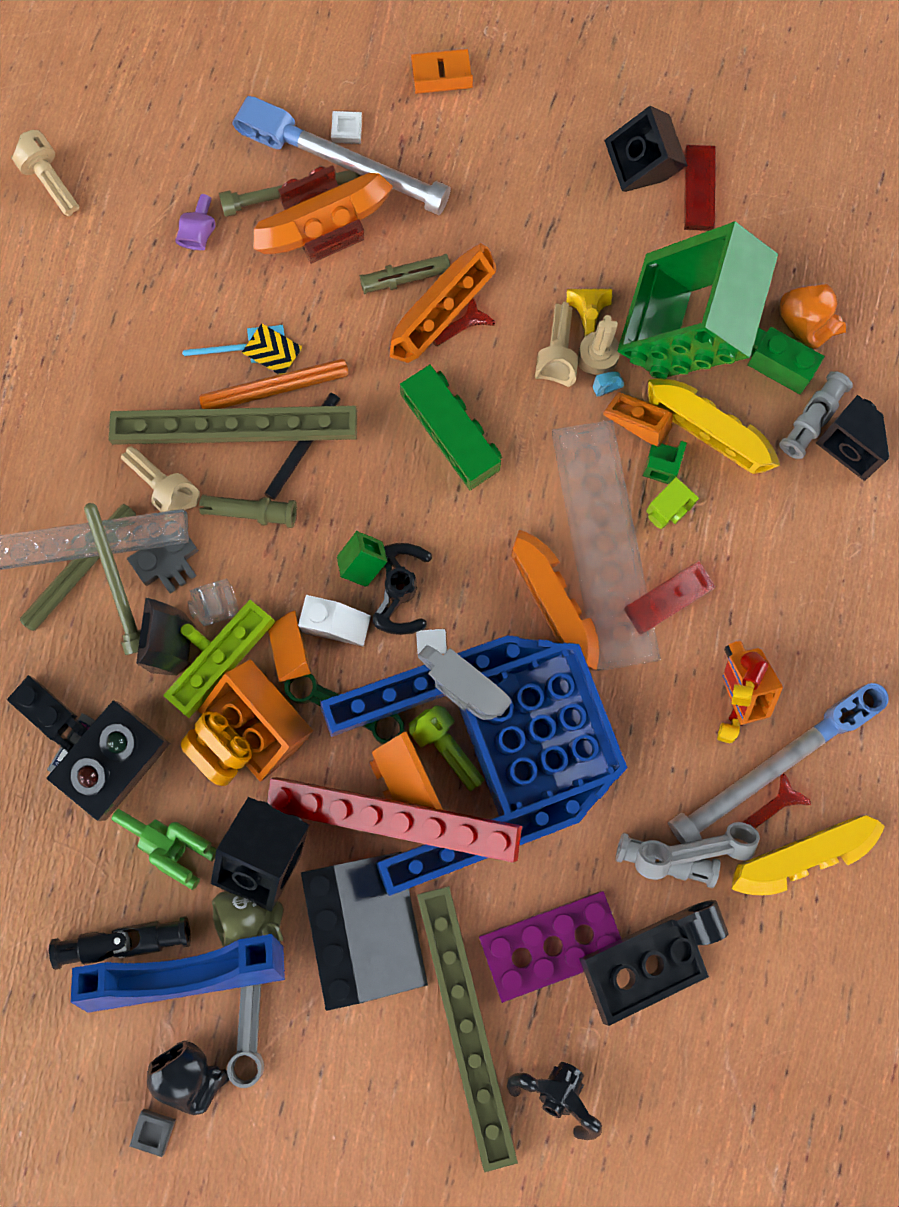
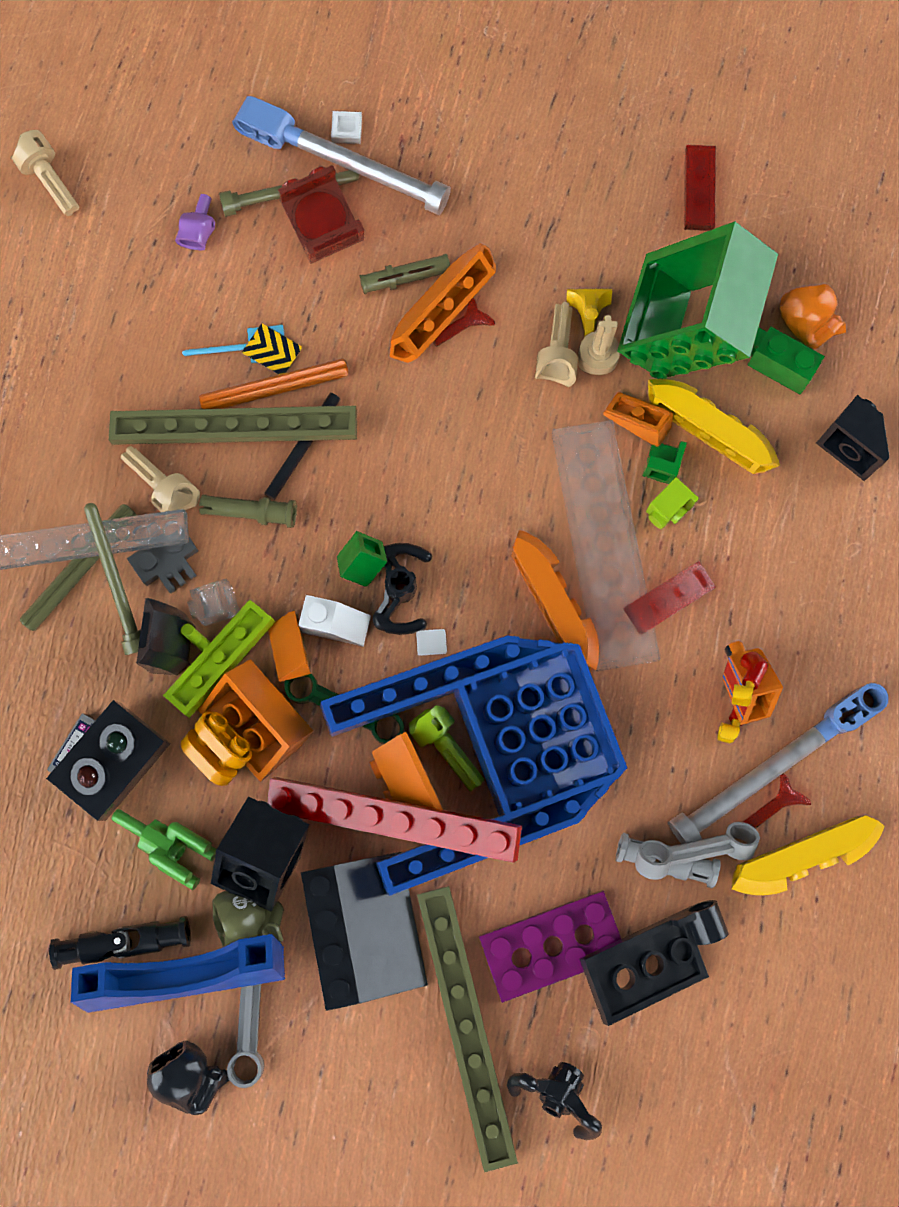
black hinge [7,675,88,752] -> none
flat silver tile [129,1109,176,1157] -> none
orange brick [254,173,393,254] -> none
green brick [400,364,502,491] -> none
orange piece [411,49,473,94] -> none
light grey piece [417,645,512,720] -> none
medium azure tile [592,372,624,397] -> none
black slope [604,106,688,192] -> none
light grey piece [779,371,853,459] -> none

